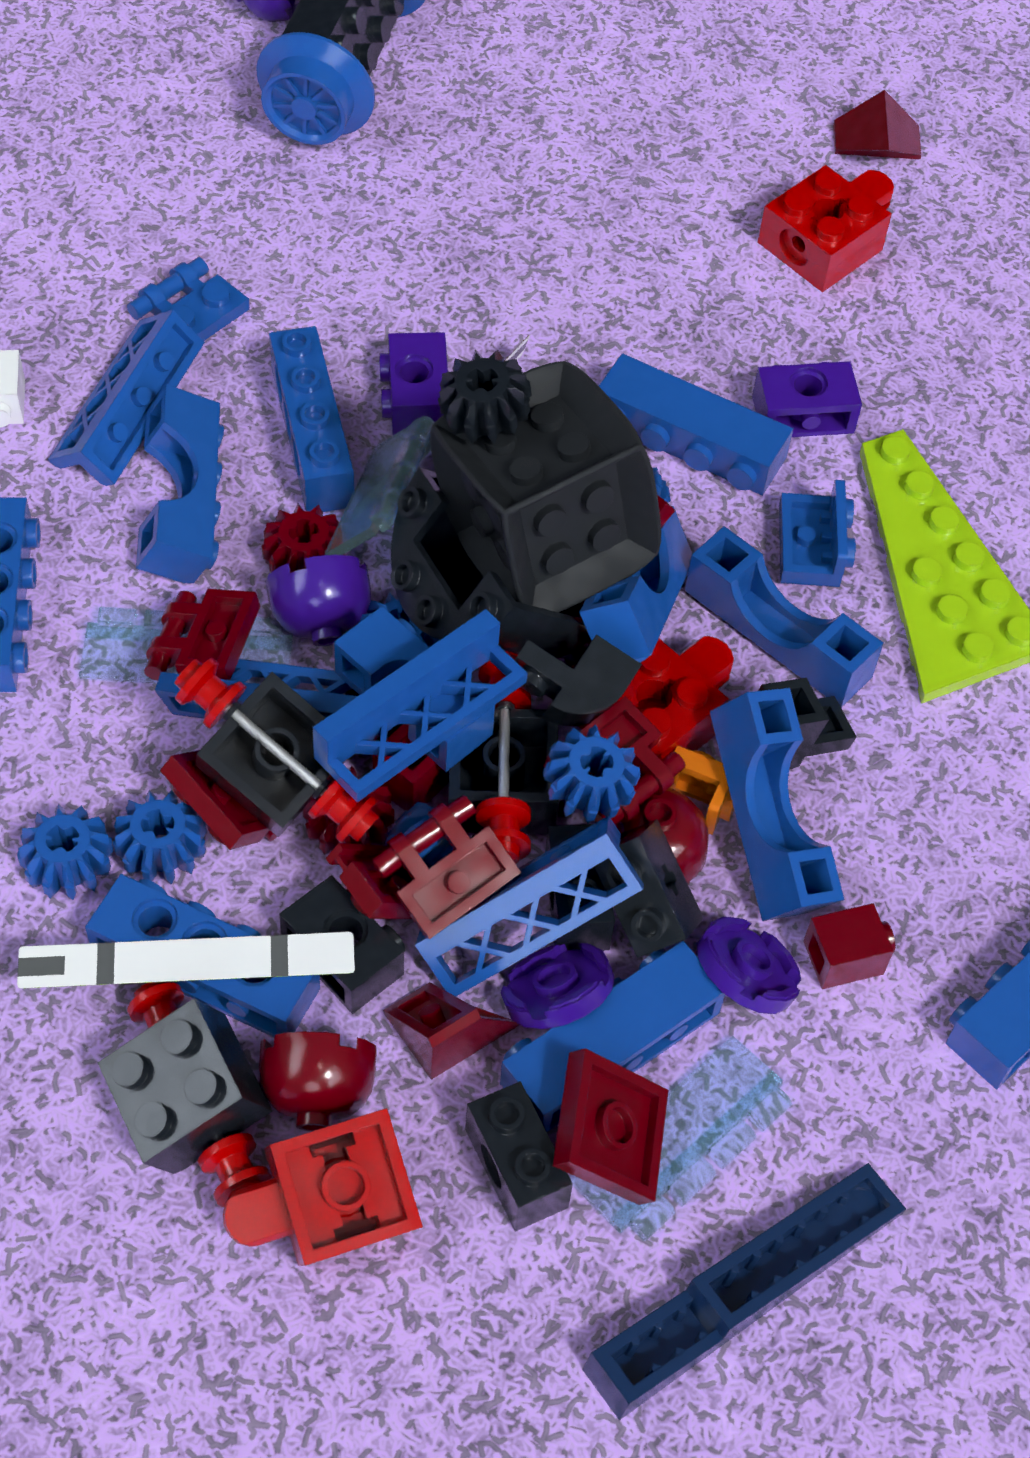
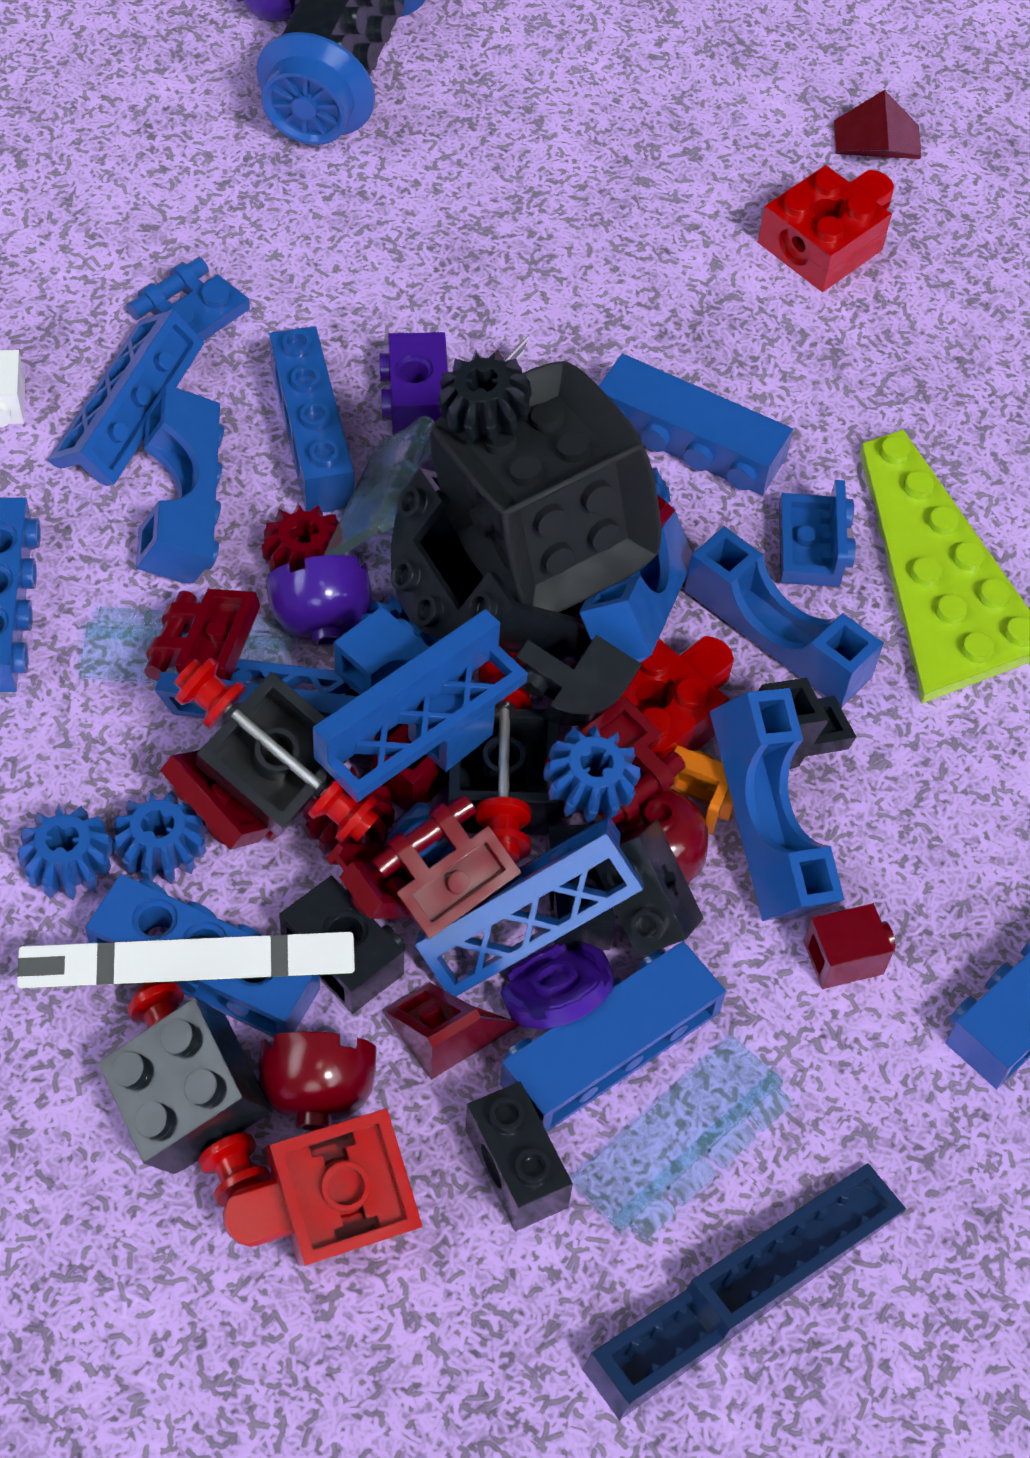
dark red plate [553,1048,669,1205] -> none
dark purple tile [696,917,801,1014] -> none
dark purple brick [752,361,862,437] -> none

